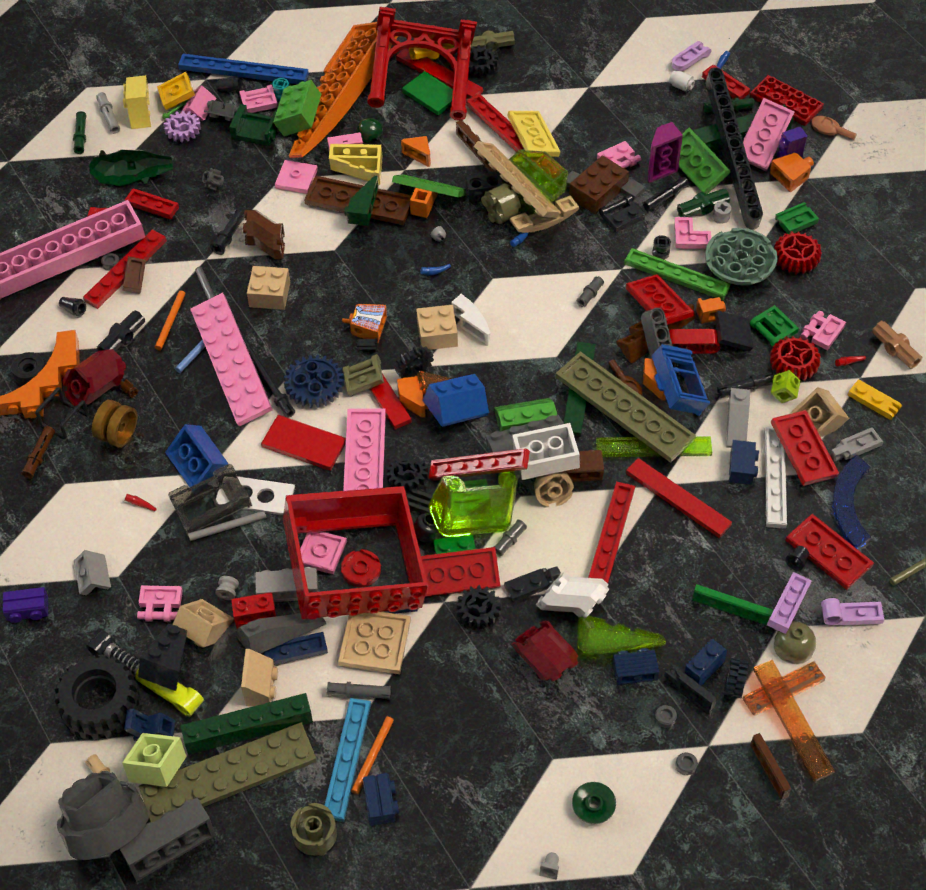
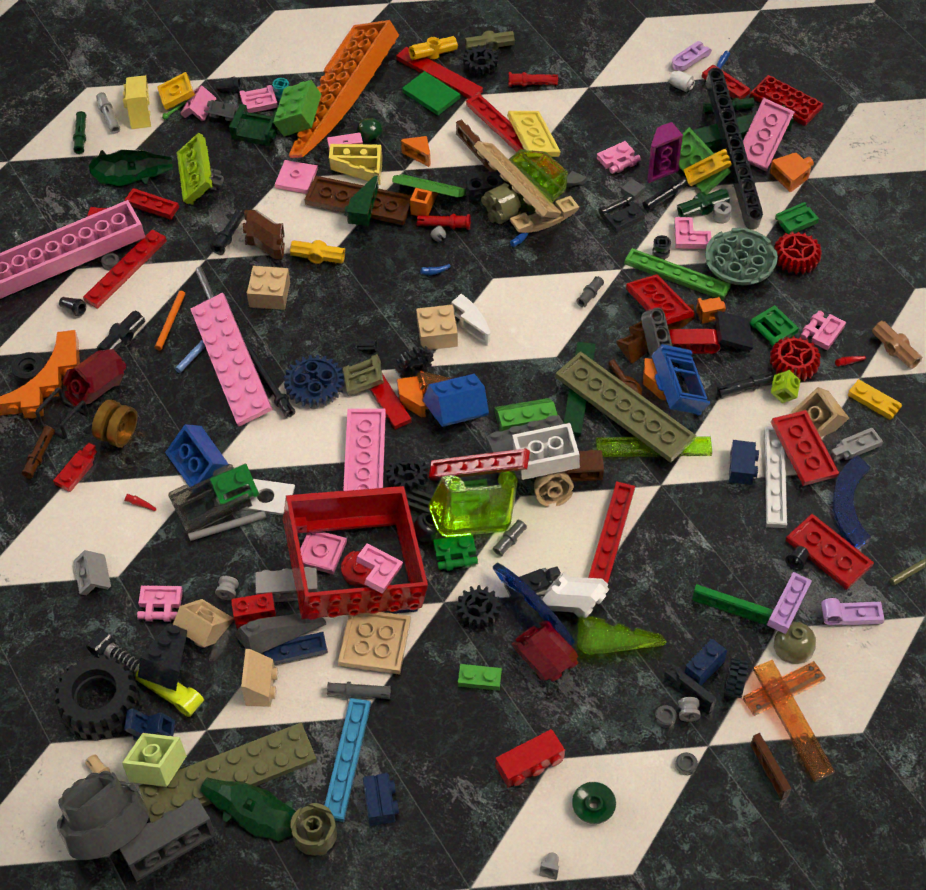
dark purple brick [3,587,48,623] -> none
reddish brown piece [120,379,139,398] -> none
reddish brown tile [122,256,146,294] -> none
lavender gear [164,111,201,142] -> none
blue plate [178,54,309,84] -> none
dark green brick [181,693,313,755] -> none
red tile [261,415,346,471] -> none
torso [342,304,387,343] -> none
orange bar [351,716,394,795] -> none
red arch [367,7,477,120] -> none
red tile [421,547,501,597] -> none
reddish brown brick [569,155,629,215] -> none
dark blue brick [612,648,659,685] -> none
red tile [626,458,732,538] -> none
light grey slope [727,388,750,448] -> none
dark purple brick [777,127,807,158] -> none
nougat piece [811,116,857,140] -> none
none -> red hinge [53,443,97,492]
none -> lime piece [177,133,212,205]
none -> dark green piece [200,777,296,842]
none -> green plate [209,463,260,511]
none -> yellow piece [290,240,345,264]
none -> bright pink plate [356,544,403,594]
none -> red pin [417,214,471,230]
none -> bright green plate [458,664,502,691]
none -> clear blue tile [492,562,575,645]
none -> red brick [495,729,565,788]
none -> red pin [508,72,558,87]
none -> light grey wheel [678,697,701,722]
none -> yellow hinge [684,149,732,186]

